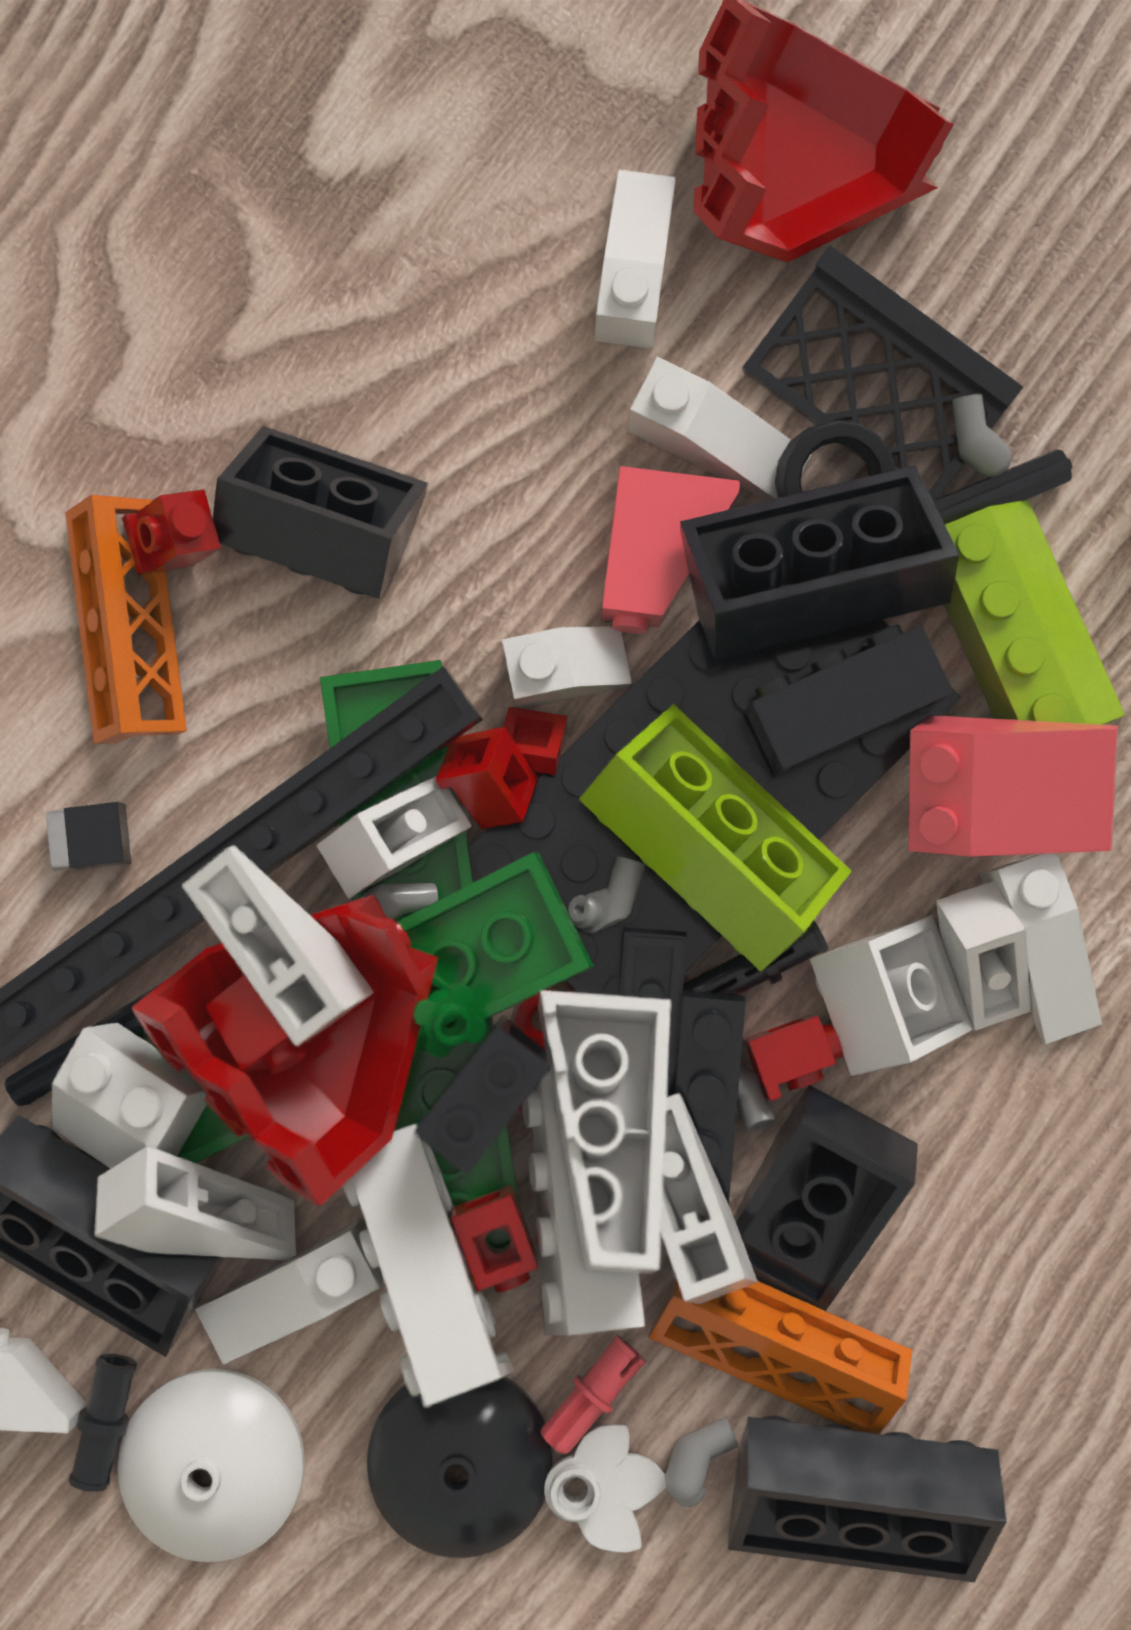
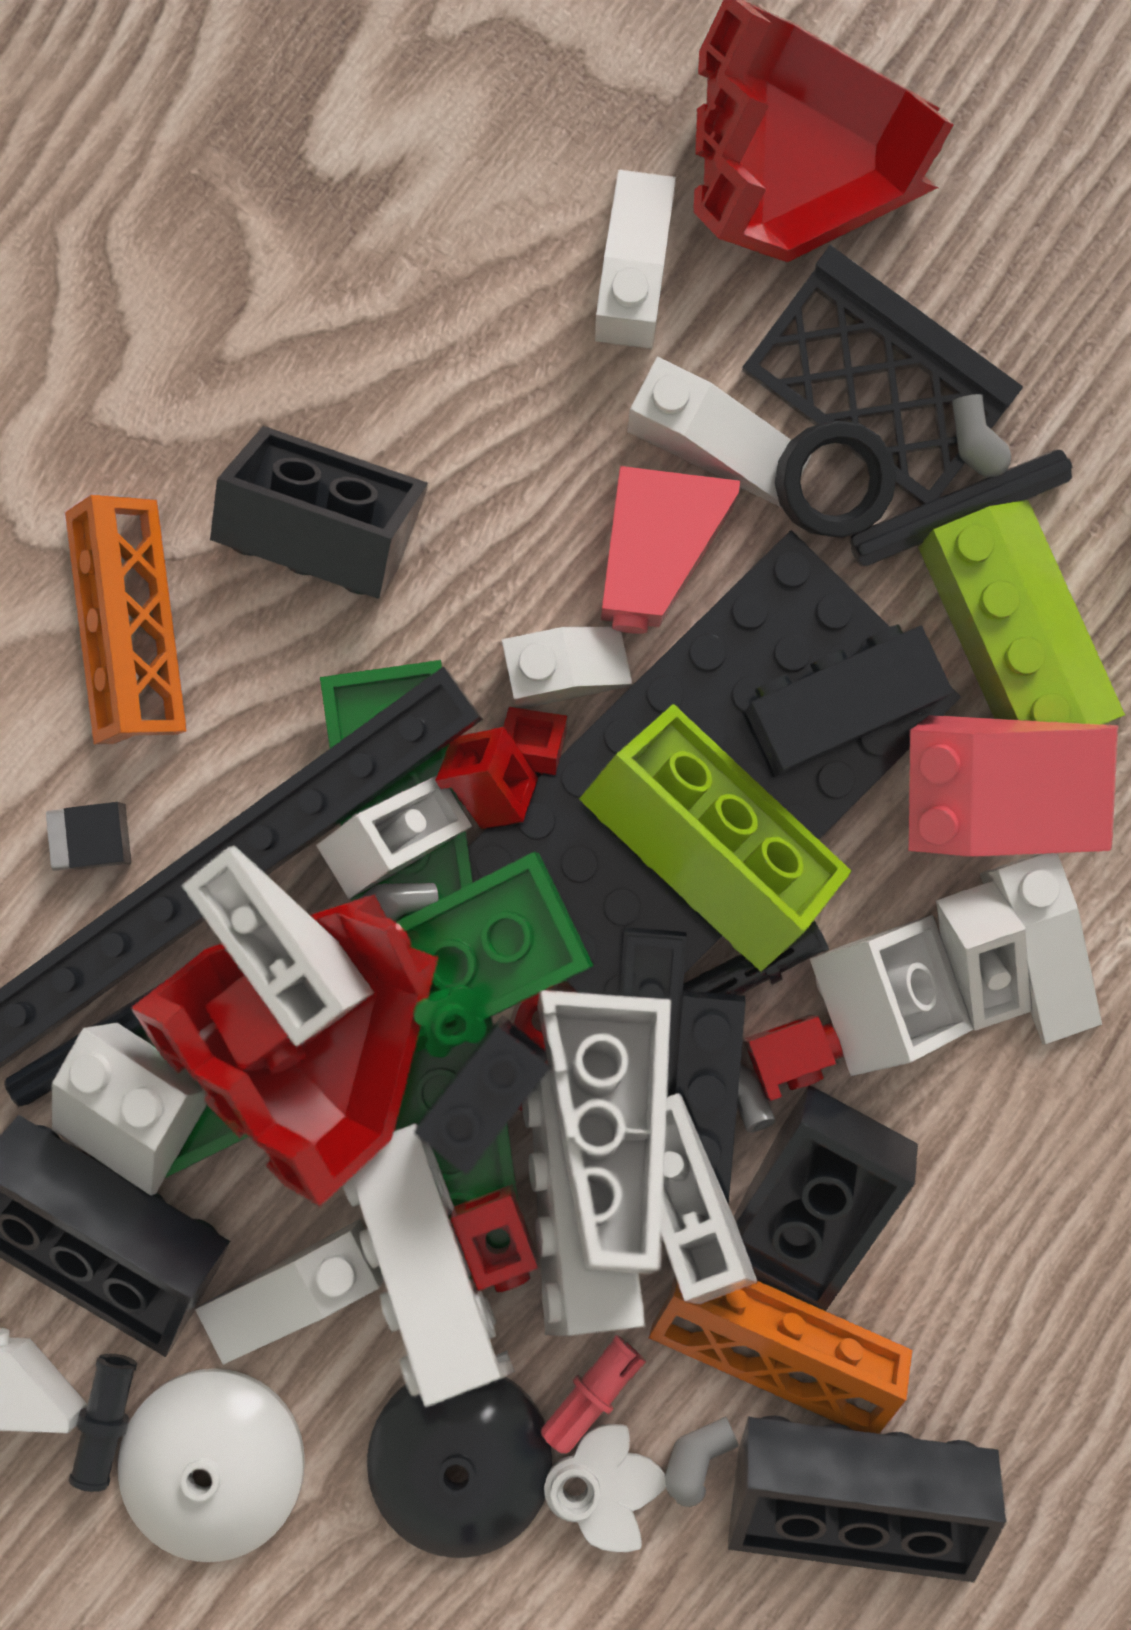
white slope [95,1146,296,1261] -> none
red brick [122,489,221,576] -> none
light grey arm [567,856,645,933] -> none
black slope [680,465,959,660] -> none

